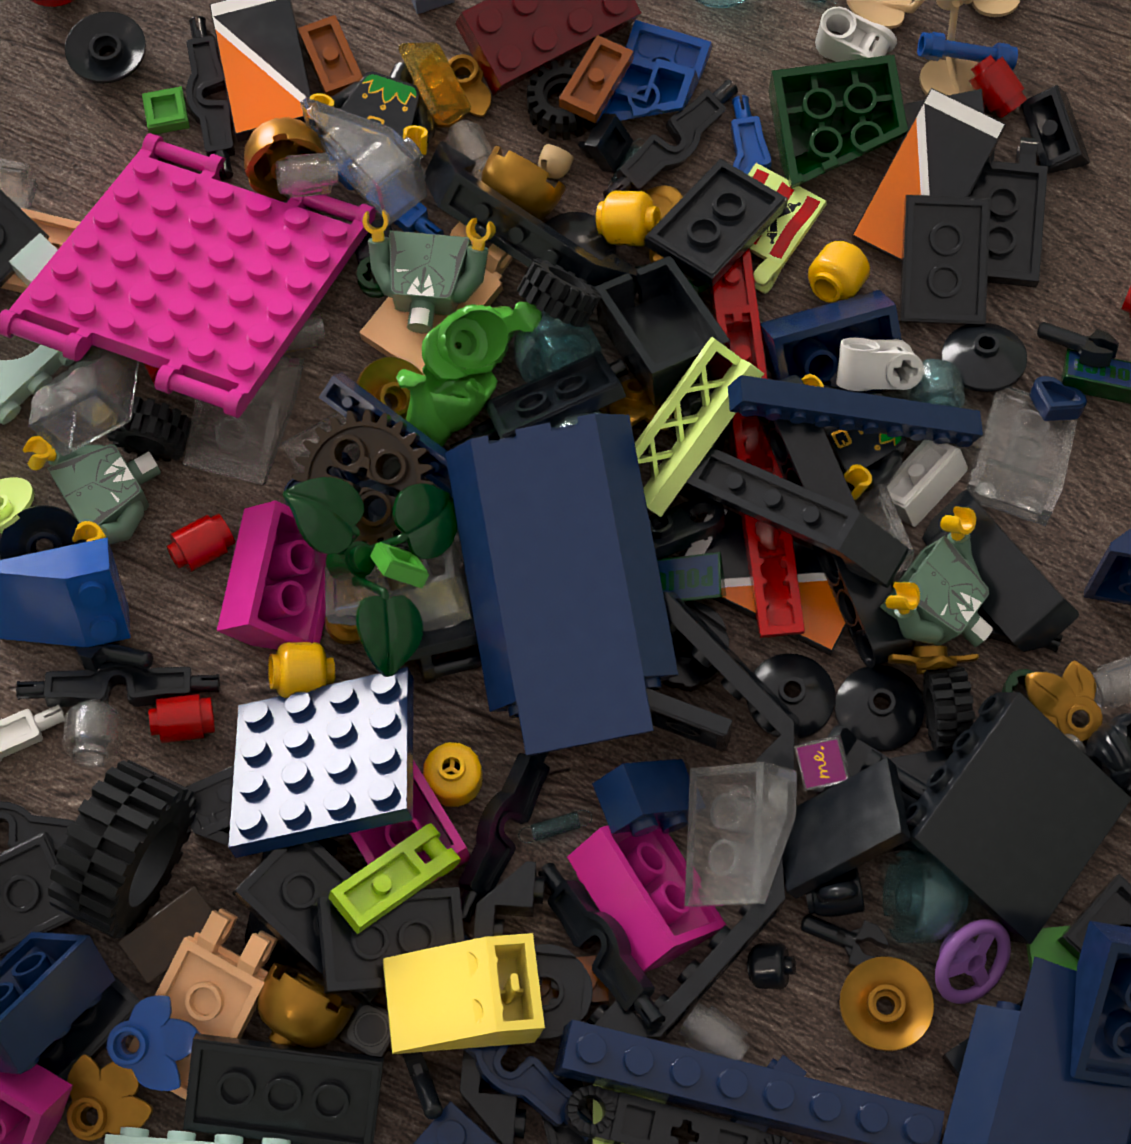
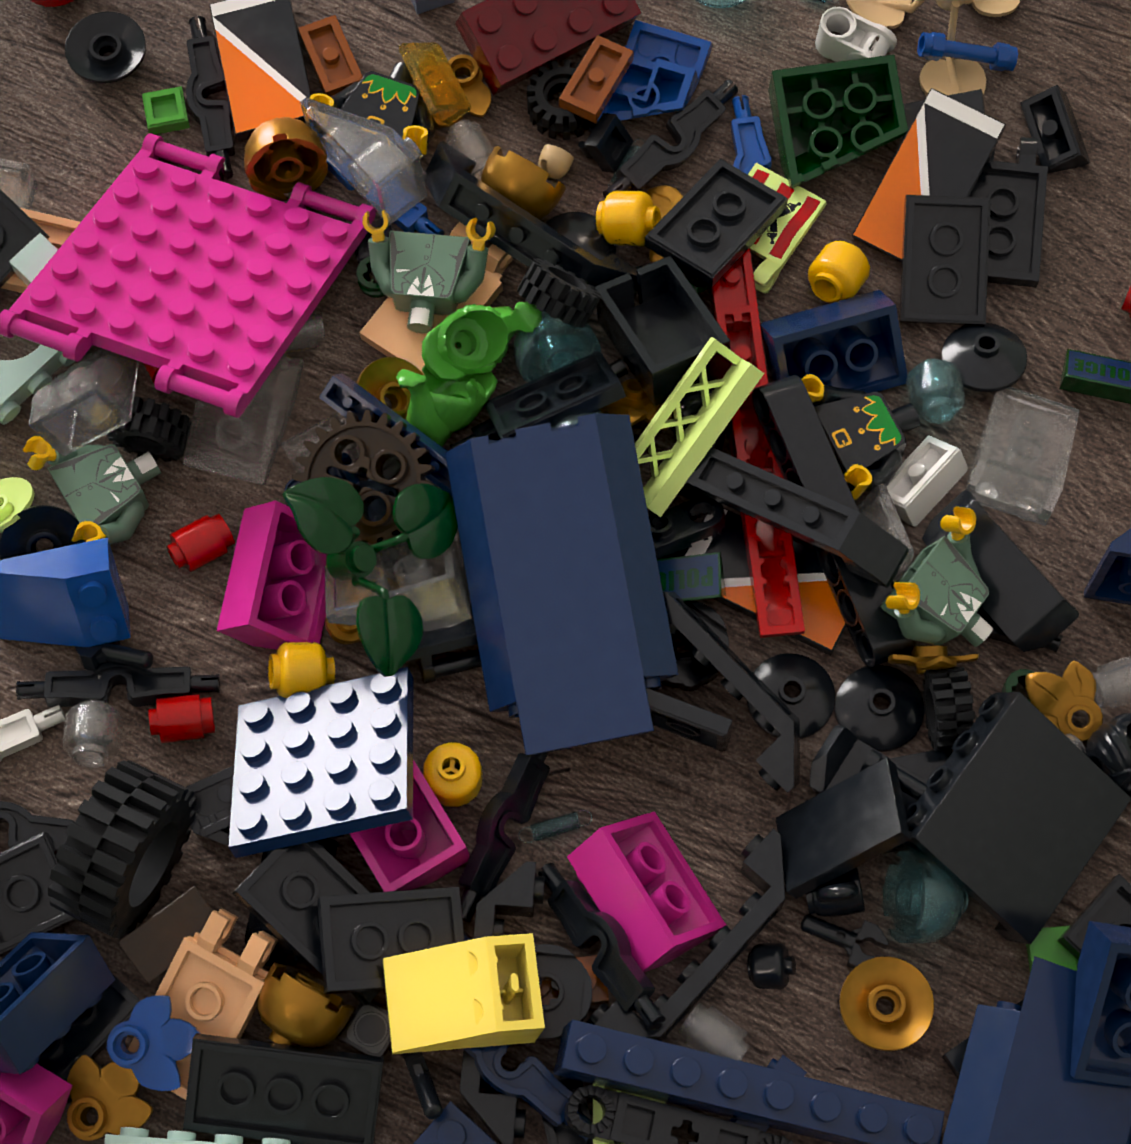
clear brick [276,152,338,198] -> none
lime plate [328,823,461,934] -> none
bright green tile [370,542,429,588] -> none
dark blue brick [592,759,702,837] -> none
clear slope [685,762,797,907] -> none
dark blue piece [728,375,983,447] -> none
magenta tile [794,735,851,791] -> none
white piece [836,337,924,391] -> none
medium lavender piece [935,919,1011,1004] -> none
red brick [969,55,1027,118] -> none
dark blue tile [1029,376,1087,421] -> none
black bar [1037,322,1119,367] -> none

